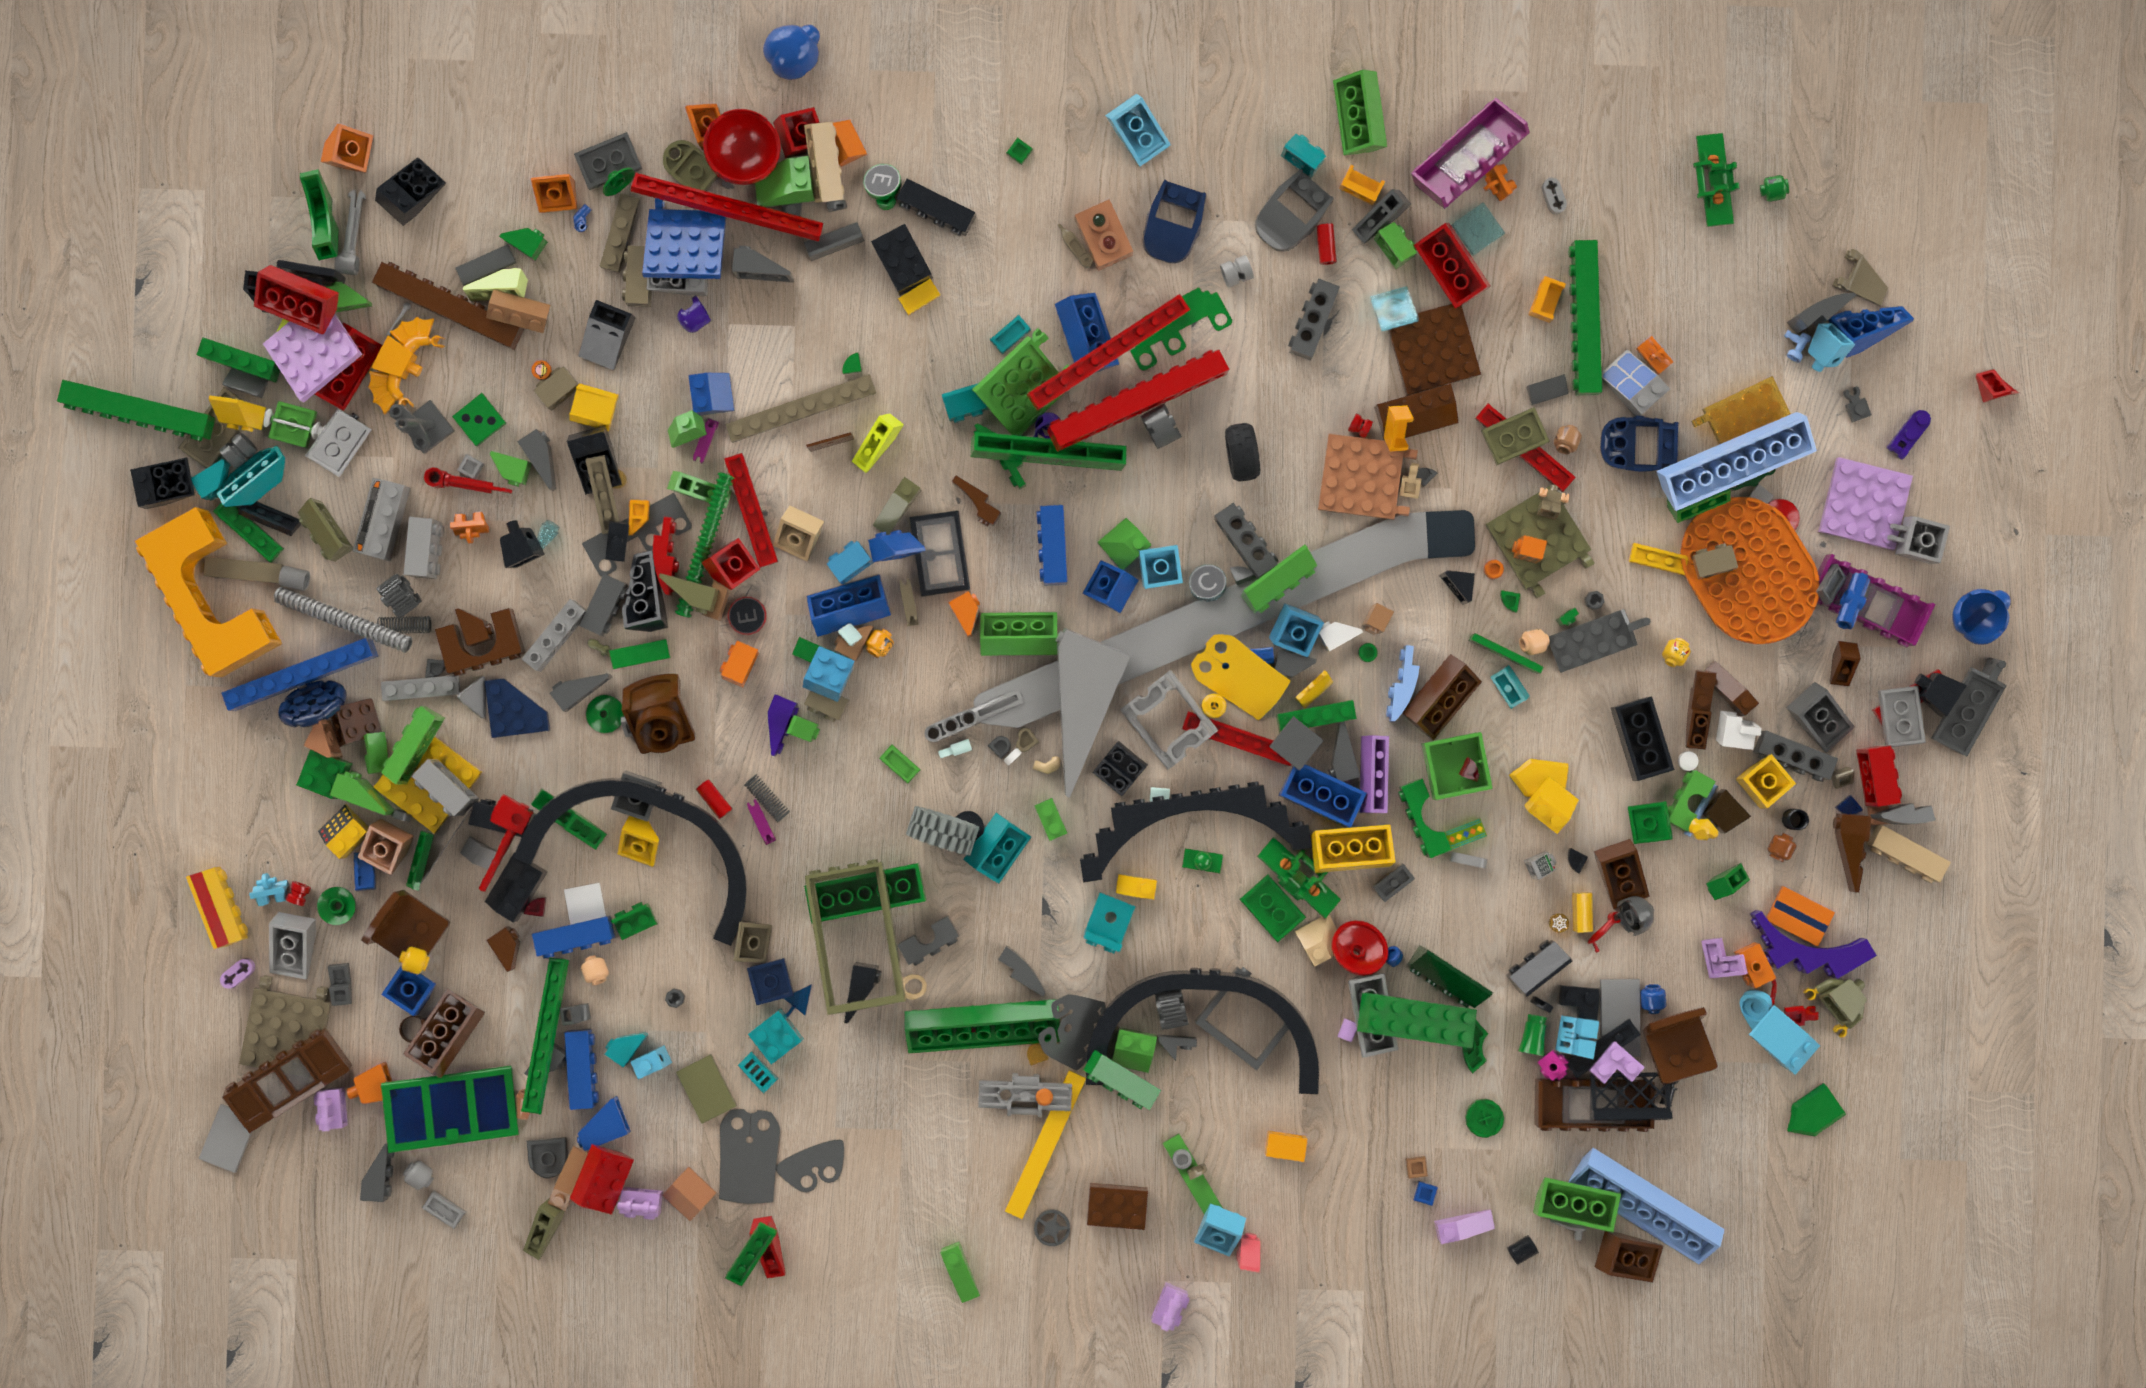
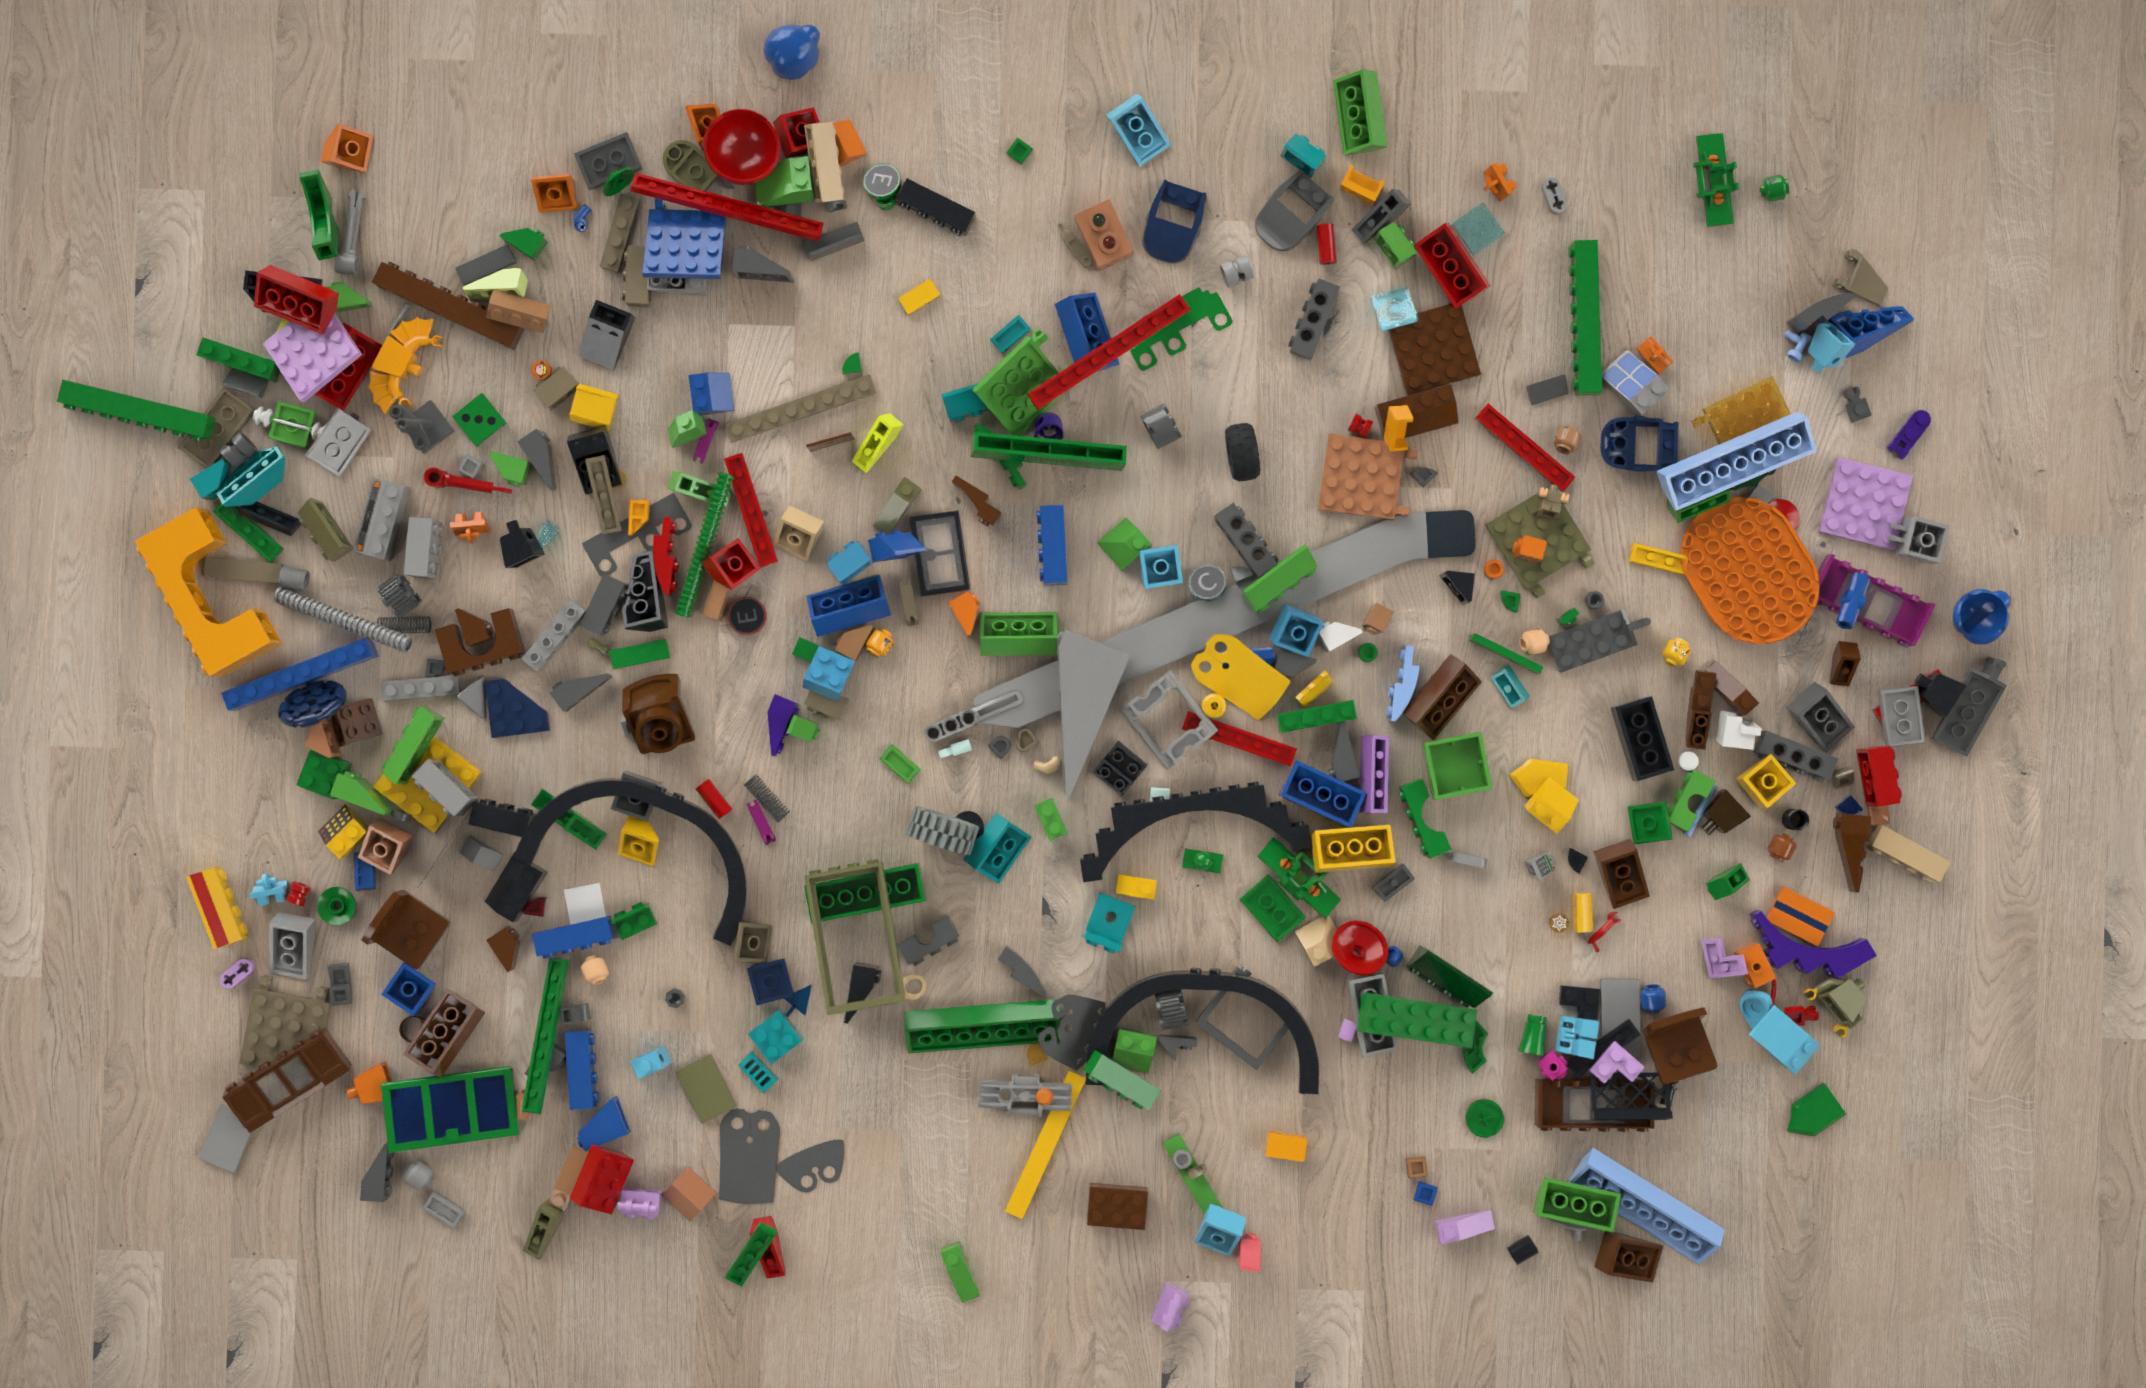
black slope [130,457,195,509] -> none
yellow slope [209,395,266,432] -> none
black tile [276,260,346,284] -> none
lavender brick [314,1087,348,1131] -> none
bright green slope [364,732,388,774] -> none
black slope [375,157,446,226] -> none
yellow head [399,946,430,974] -> none
green tile [406,830,434,891] -> none
red piece [478,794,534,892] -> none
dark grey tile [527,1137,568,1178] -> none
green dish [586,695,624,733] -> none
teal slope [604,1032,648,1068] -> none
black tile [605,521,629,562] -> none
olive slope [659,573,719,614] -> none
dark purple helmet [677,295,712,333] -> none
orange brick [720,641,759,688] -> none
light aqua slope [838,624,862,646] -> none
black brick [871,224,933,296] -> none
white tile [1004,748,1022,766] -> none
dark grey wheel [1034,1209,1070,1246] -> none
red brick [1047,350,1230,452] -> none
blue slope [1083,560,1139,613] -> none
dark grey tile [1269,716,1324,771] -> none
tan plate [1399,463,1422,499] -> none
magenta window [1411,98,1530,209] -> none
clear neon green tile [1444,818,1487,850] -> none
dark red tile [1459,757,1479,782] -> none
olive tile [1481,407,1550,466] -> none
slope [1506,940,1573,997] -> none
light orange panel [1528,276,1566,323] -> none
black tile [1530,996,1554,1013] -> none
dark grey cylinder [1617,896,1654,936] -> none
yellow rock [1689,818,1719,840] -> none
dark tan brick [1692,543,1738,579] -> none
dark grey tile [1816,564,1846,605] -> none
slope [1870,803,1936,825] -> none
red slope [1976,369,2019,403] -> none

